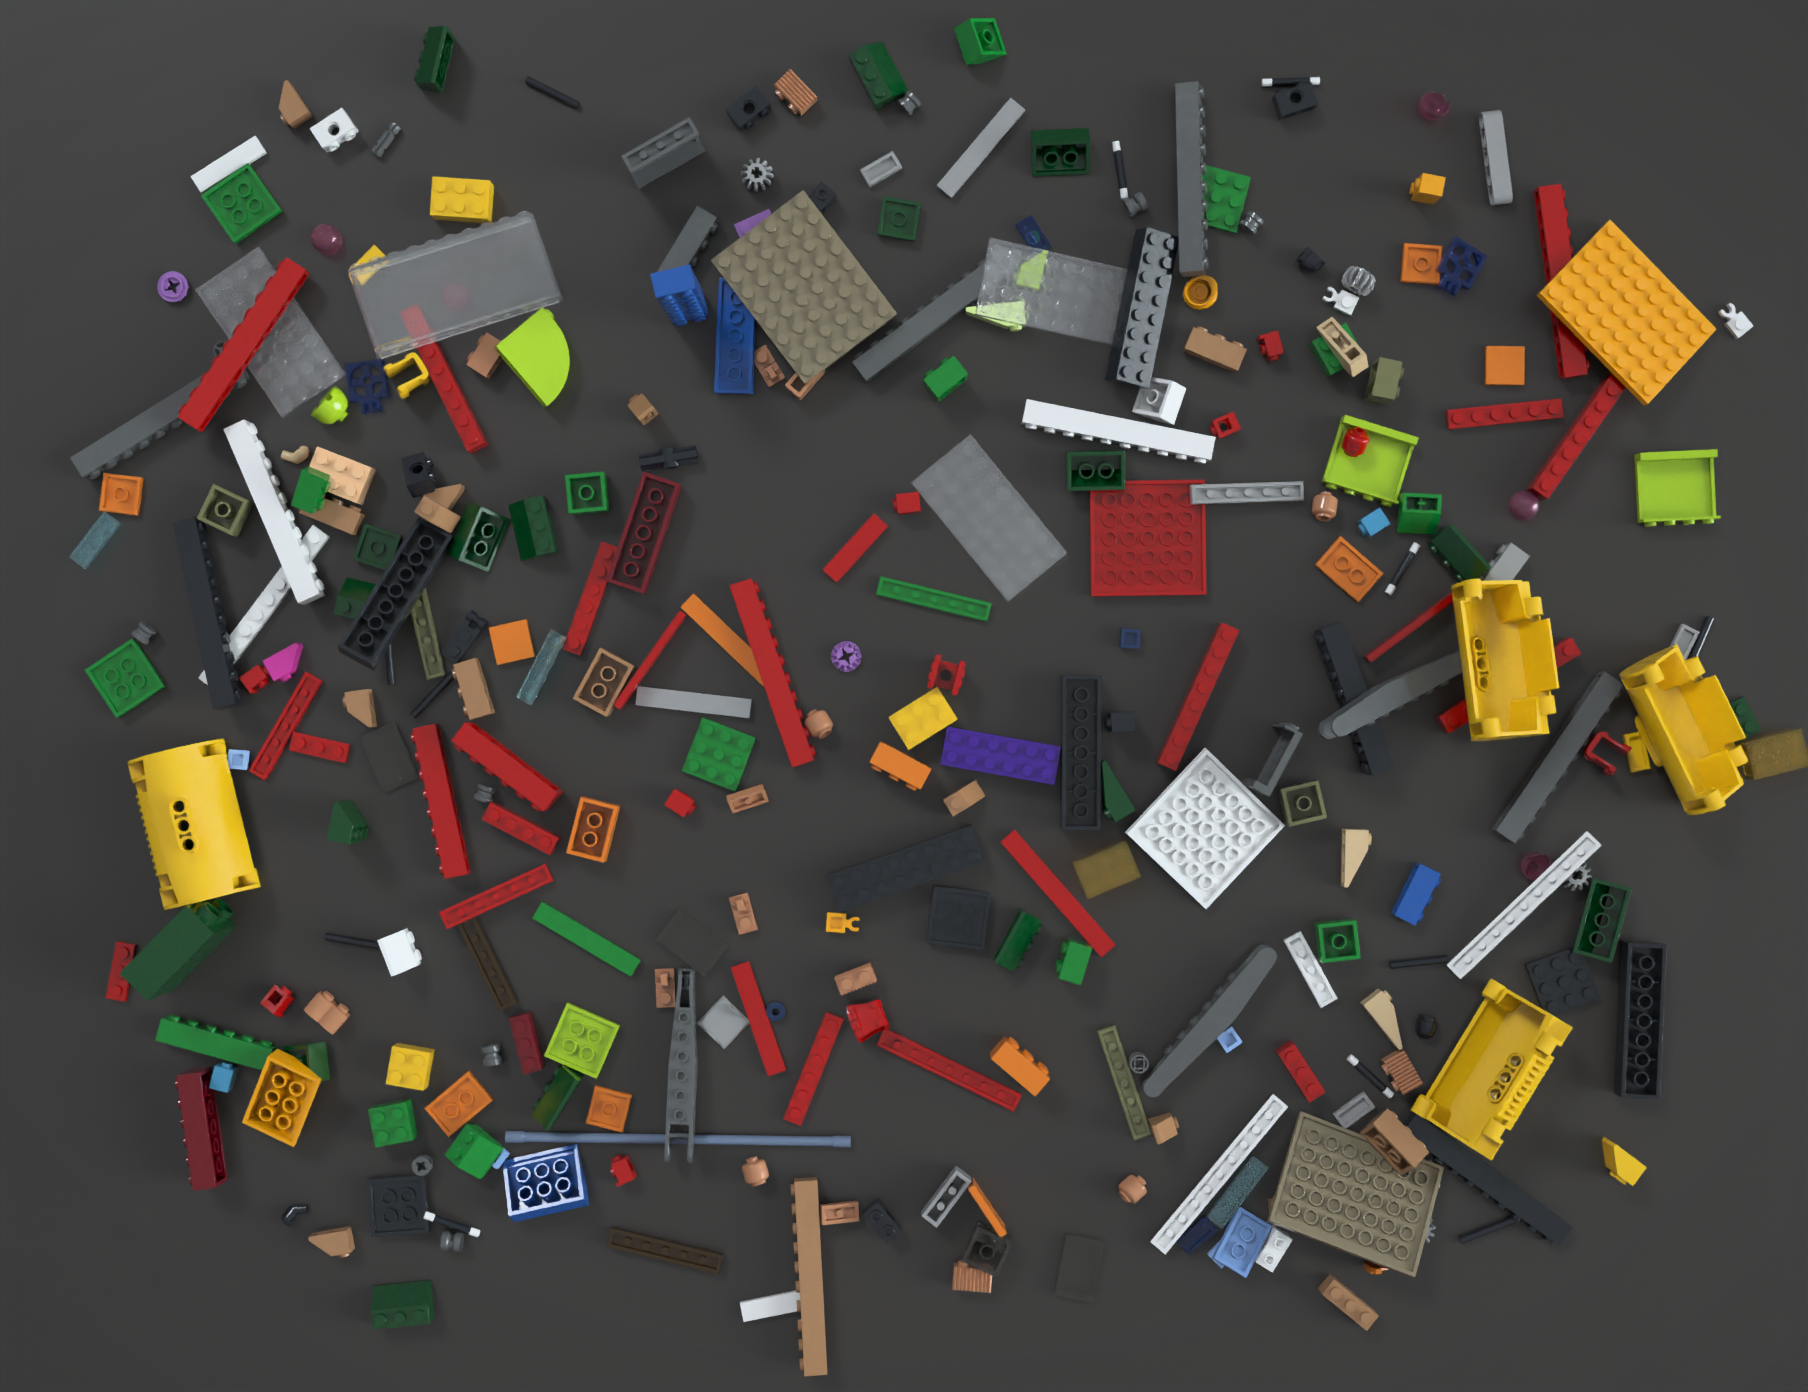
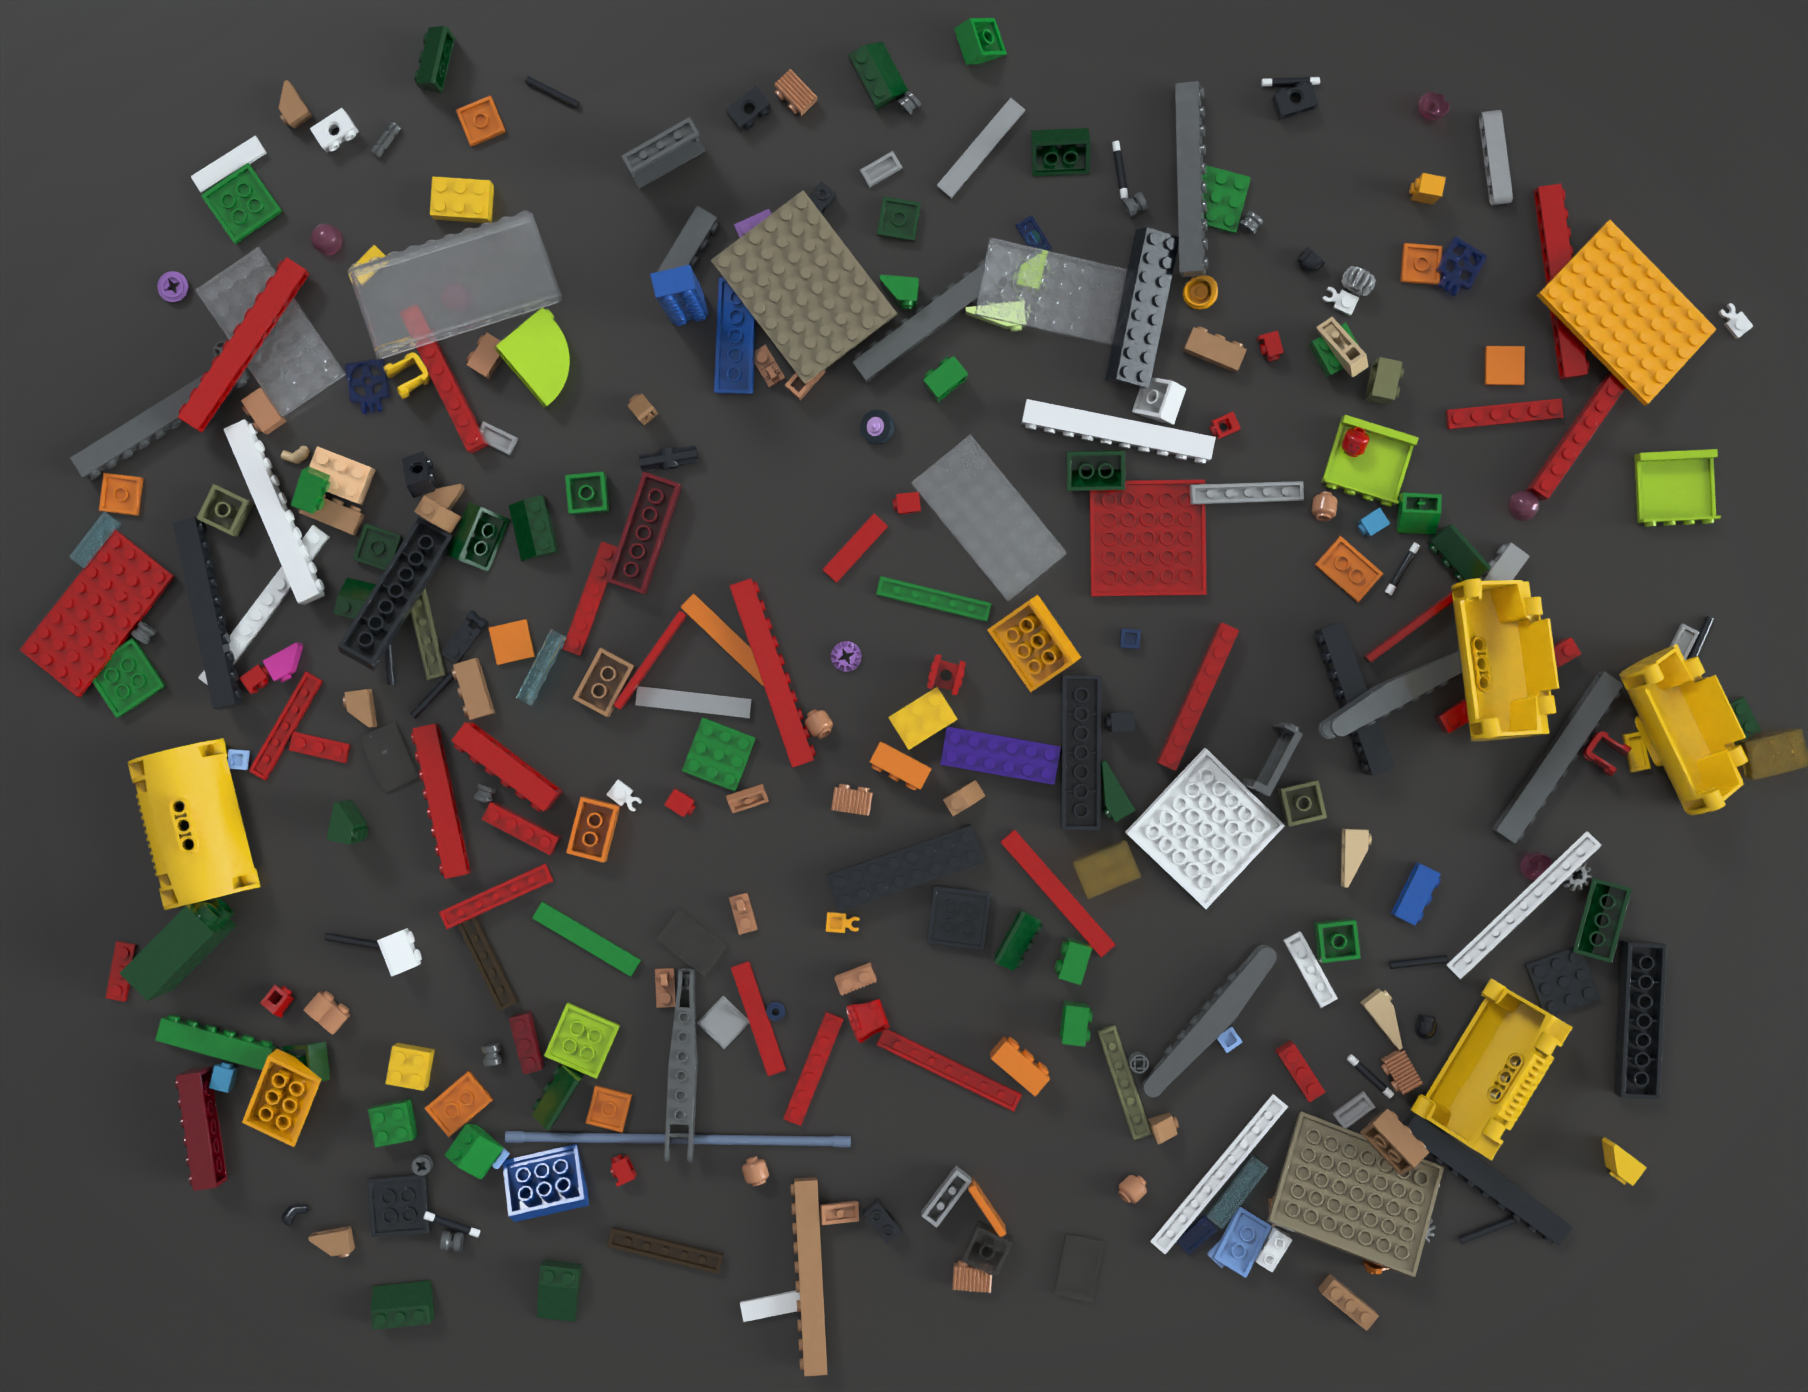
lime cylinder [311,386,348,424] -> none
light grey gear [741,158,774,192] -> none
none -> red plate [20,529,176,697]
none -> nougat brick [241,388,287,434]
none -> orange tile [456,95,506,147]
none -> light grey tile [480,421,518,455]
none -> dark green slope [537,1260,582,1322]
none -> white plate [606,779,642,812]
none -> nougat brick [831,784,873,816]
none -> black wheel [860,409,895,444]
none -> green slope [880,275,919,310]
none -> light orange slope [987,595,1082,692]
none -> green brick [1060,1000,1092,1047]

